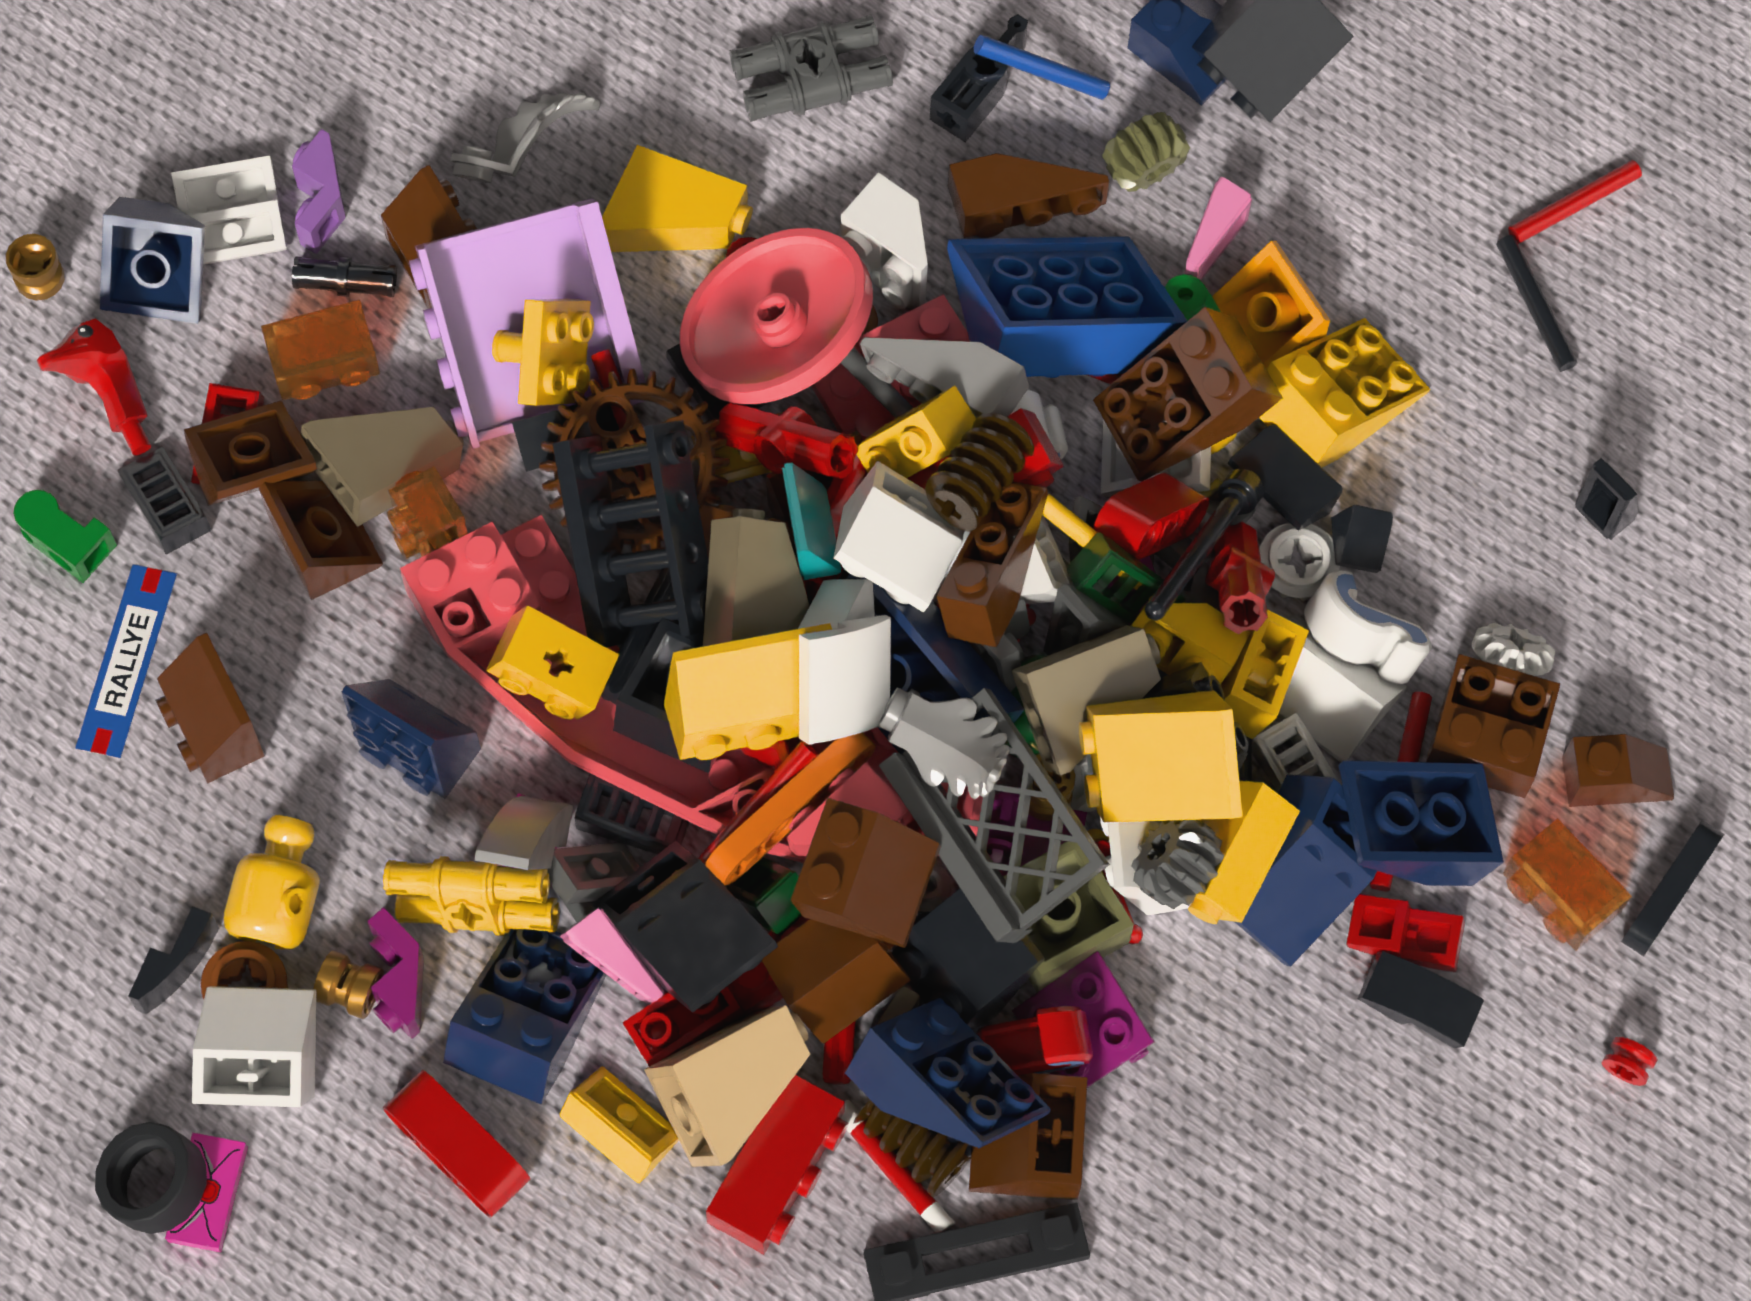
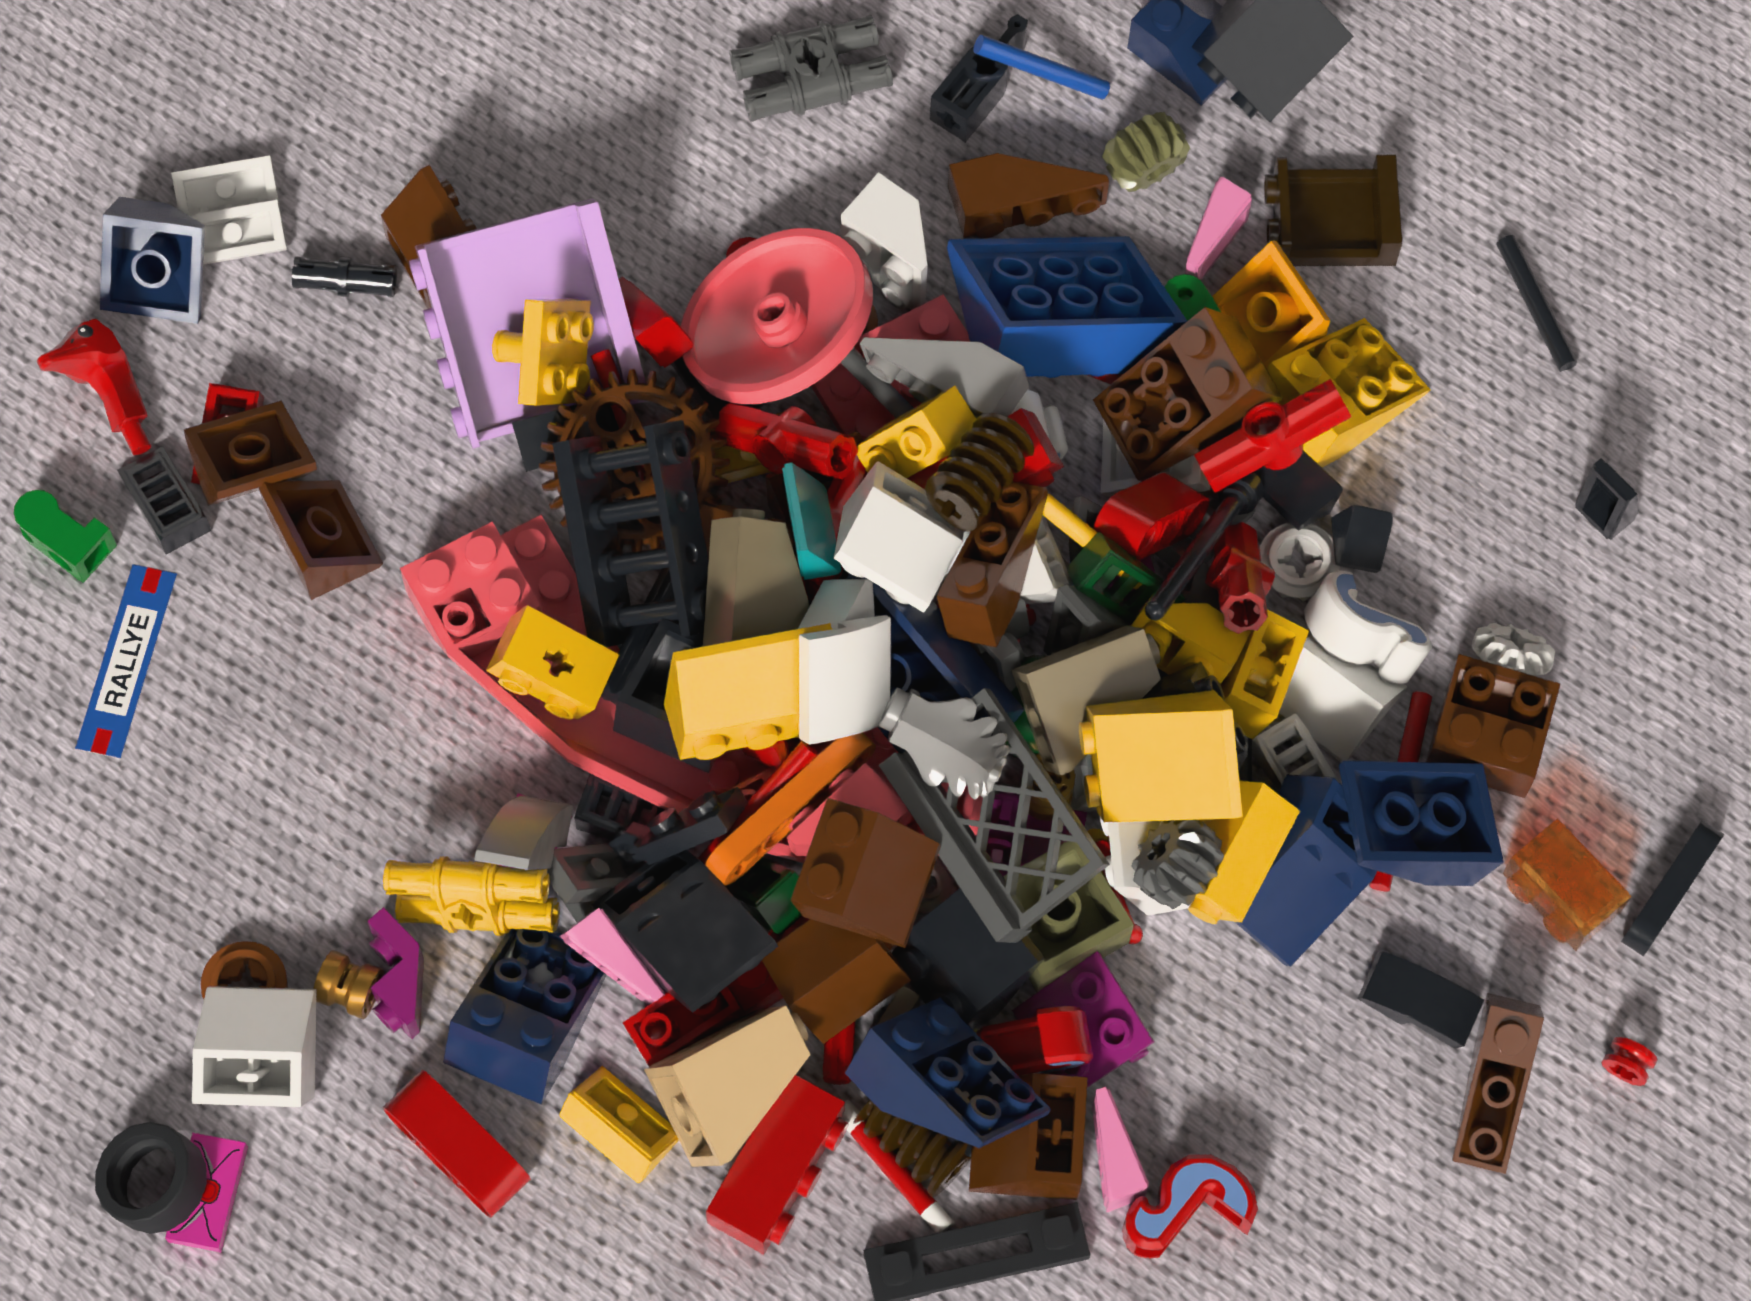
pearl gold wheel [6,234,65,300] -> none
black slope [128,906,219,1014] -> none
reddish brown slope [155,632,265,784] -> none
yellow piece [224,815,320,950] -> none
clear orange brick [261,300,380,400] -> none
medium lavender slope [292,129,346,255] -> none
dark tan slope [301,407,464,527] -> none
dark blue slope [341,679,481,799] -> none
clear orange brick [386,466,468,560] -> none
light grey plant [450,93,601,183] -> none
yellow slope [602,145,753,252] -> none
red slope [1346,894,1465,973] -> none
red bar [1508,160,1642,244] -> none
reddish brown slope [1562,734,1674,807] -> none
none -> black hinge [608,787,748,868]
none -> red slope [618,276,693,368]
none -> bright pink slope [1092,1086,1149,1212]
none -> red animal [1122,1154,1258,1259]
none -> red piece [1194,378,1352,493]
none -> dark brown panel [1264,155,1402,267]
none -> reddish brown slope [1452,993,1544,1174]

